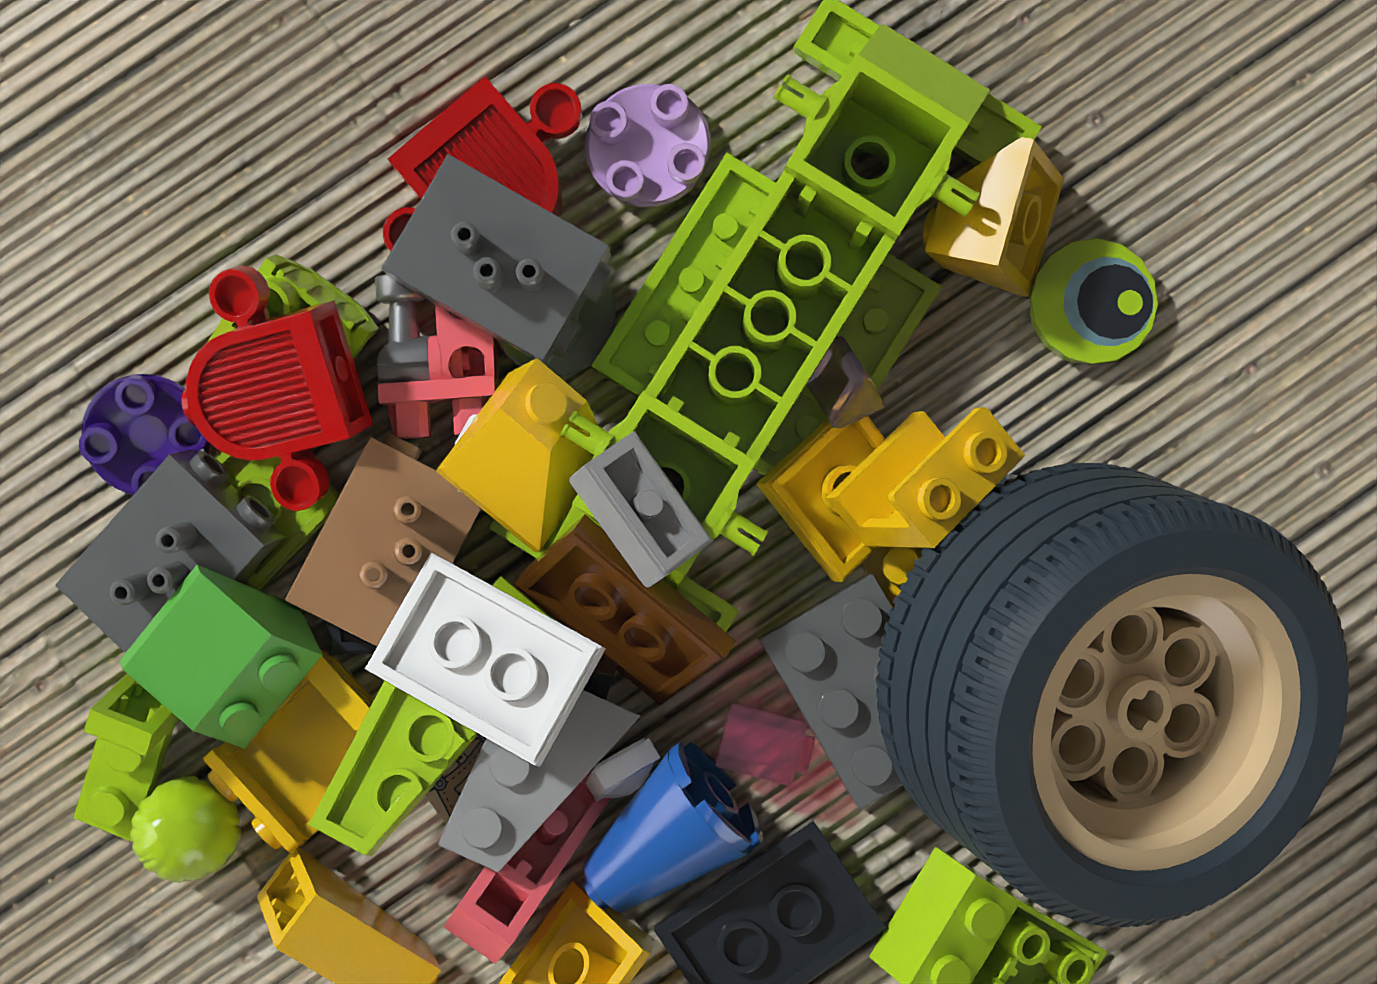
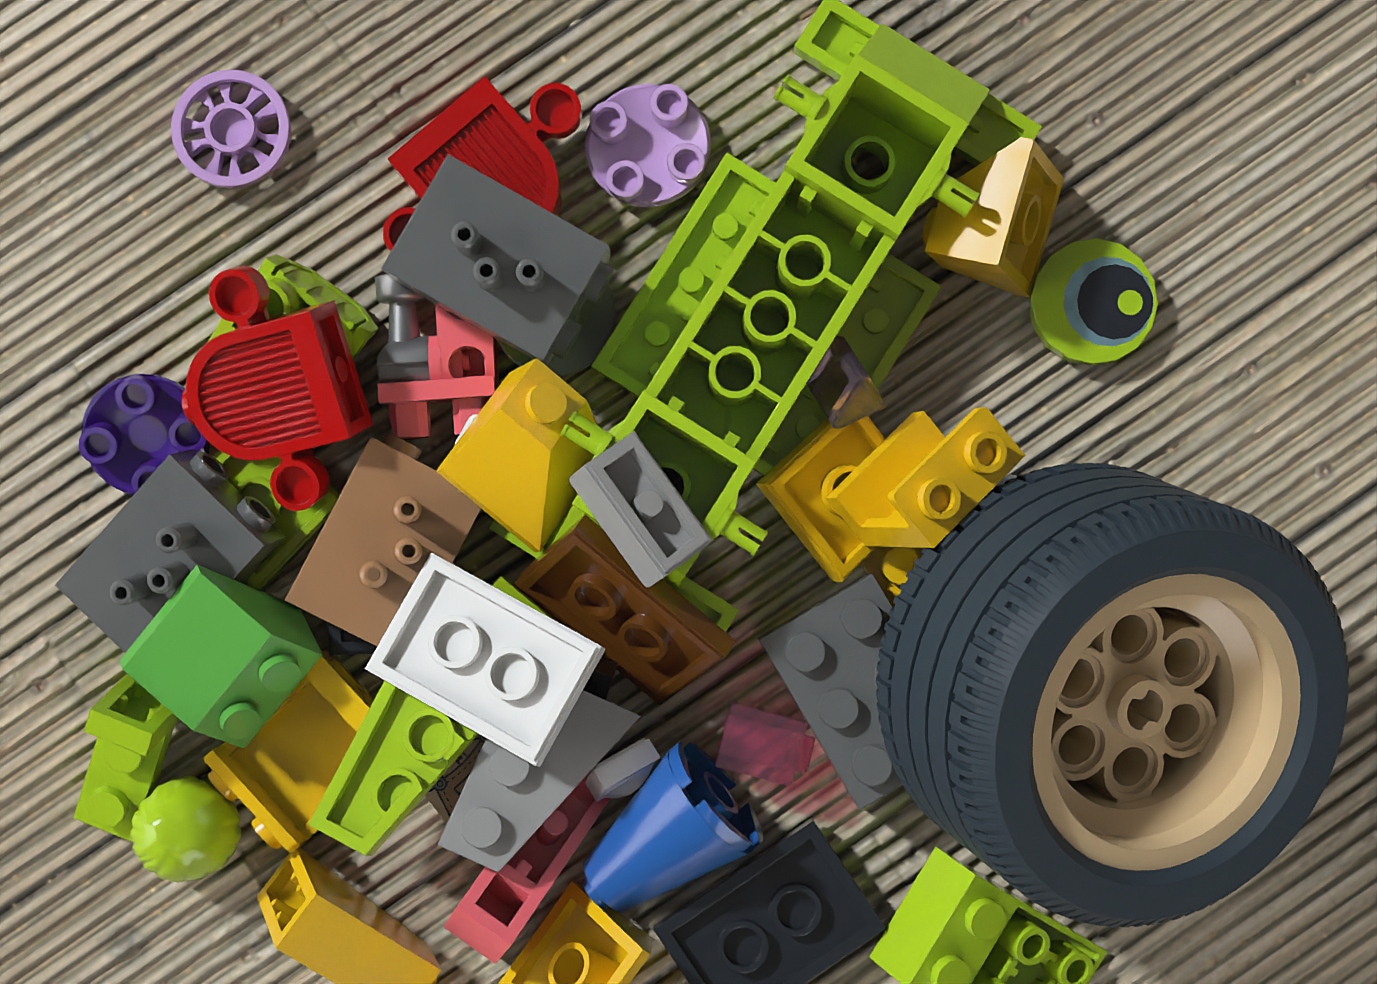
none -> lavender wheel [171,70,292,190]

